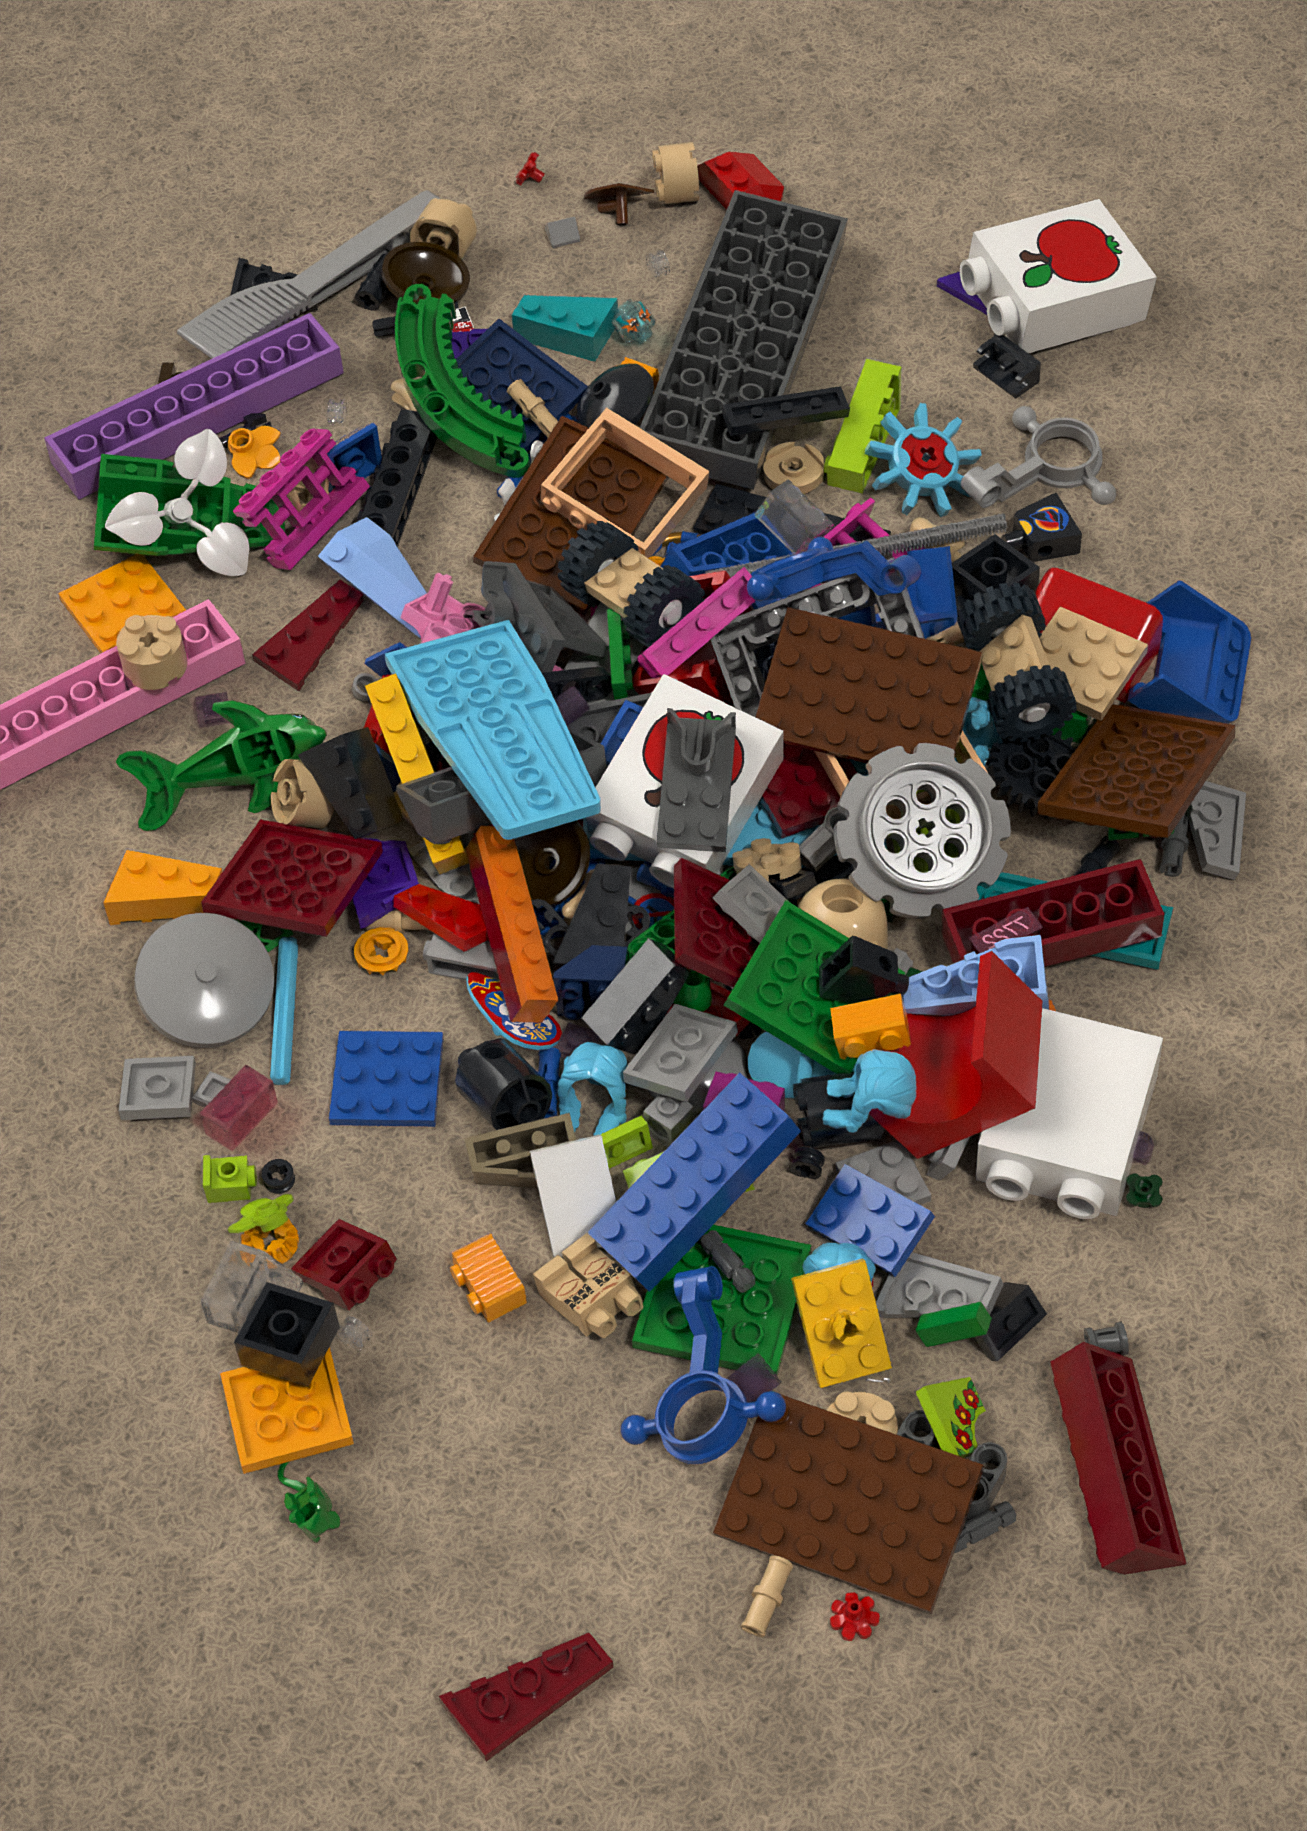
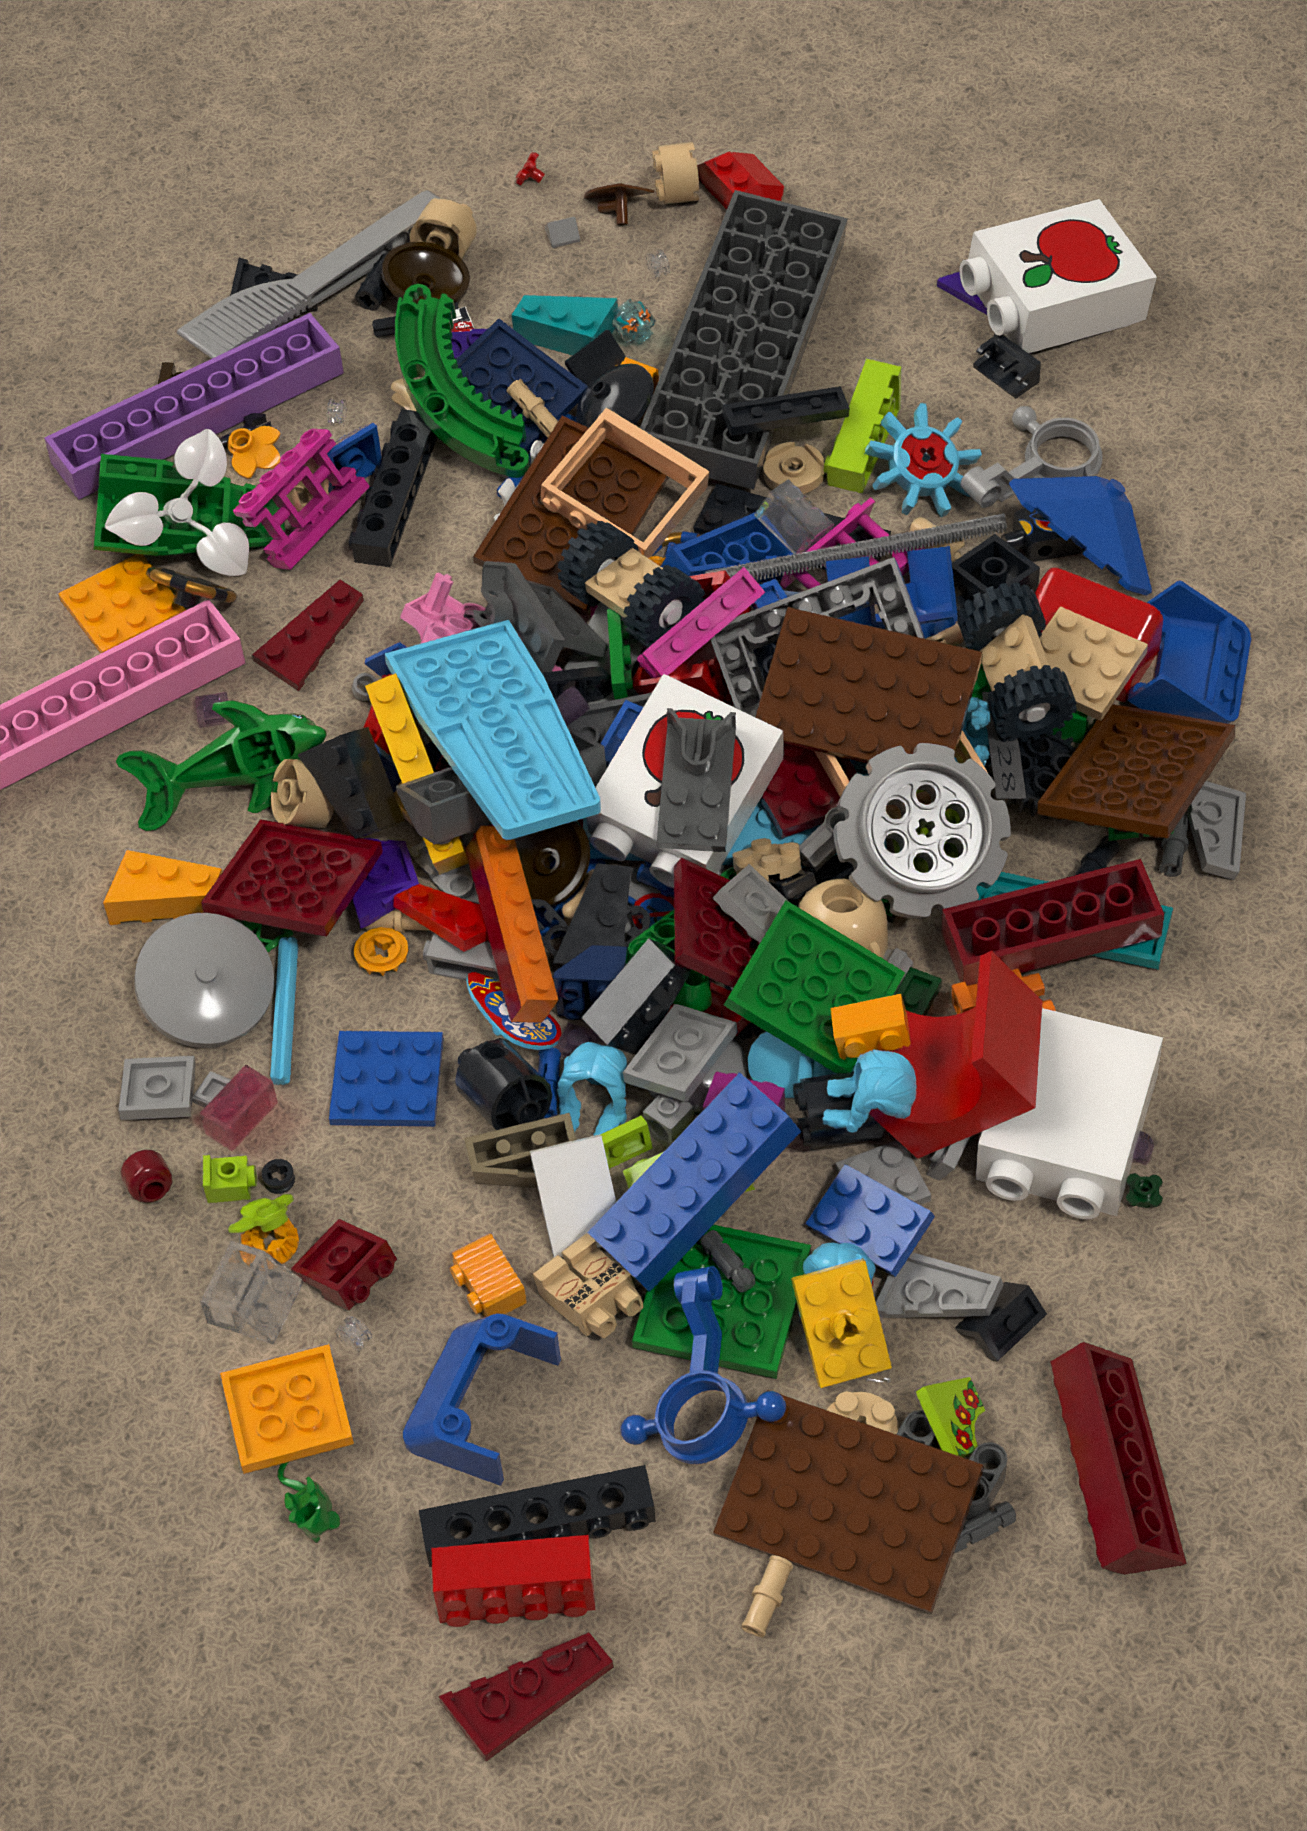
tan brick [116,615,188,690] -> none
black brick [234,1282,340,1387] -> none
light blue wedge [318,517,427,638] -> none
clear purple plate [727,1352,782,1403] -> none
blue piece [747,537,921,601] -> none
black bush [790,1147,825,1180] -> none
black torso [819,935,909,1003] -> none
red plant [830,1592,880,1641] -> none
light blue wedge [903,935,1049,1016] -> none
green piece [916,1301,992,1347] -> none
clear pink sticker [969,907,1043,953] -> none
dark grey bush [1084,1321,1129,1355] -> none
none -> dark red head [121,1150,173,1203]
none -> piece [146,567,237,608]
none -> blue windscreen [403,1314,561,1486]
none -> black brick [419,1465,656,1567]
none -> red brick [431,1535,596,1627]
none -> black panel [565,330,626,386]
none -> flat silver sticker [982,692,1026,799]
none -> blue slope [1009,476,1152,595]

